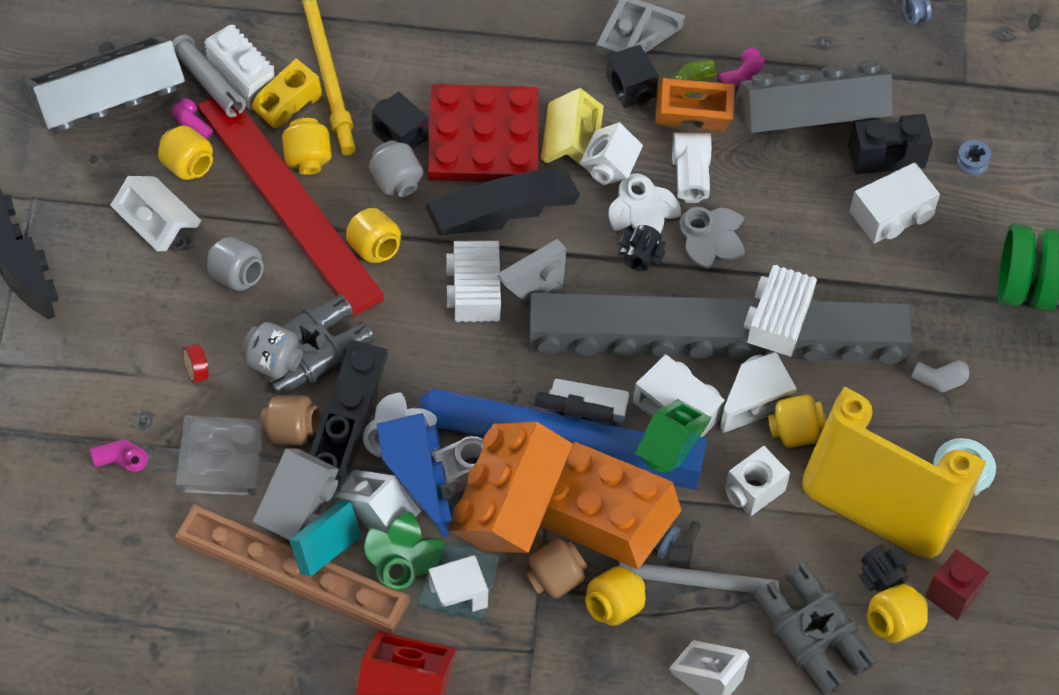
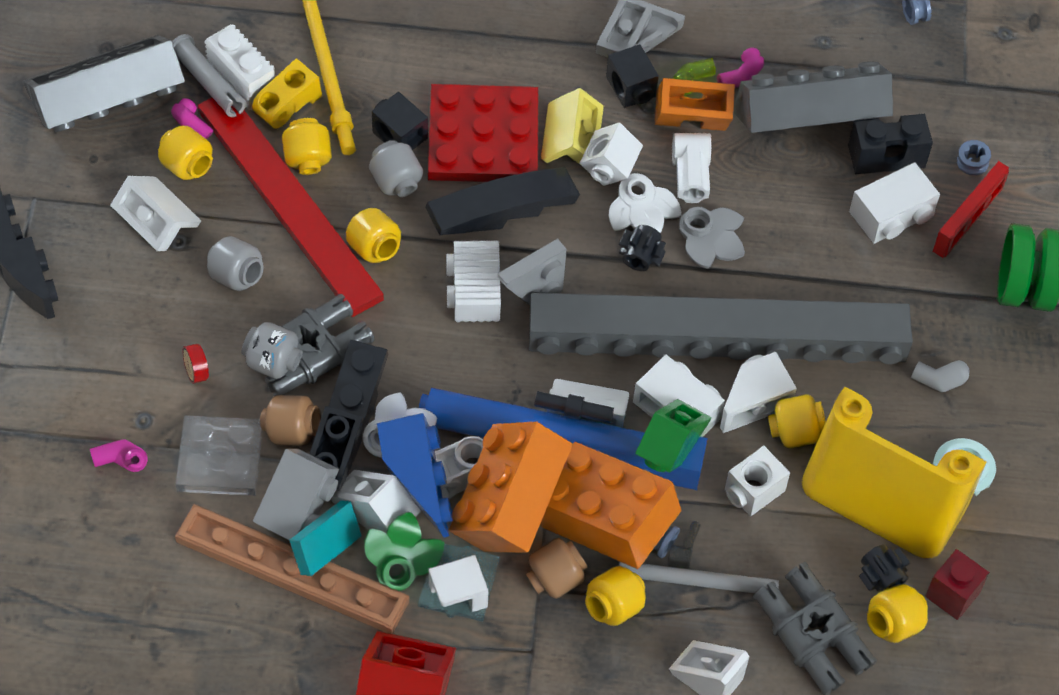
white brick [744,265,817,357] -> none
none -> red tile [932,161,1010,258]

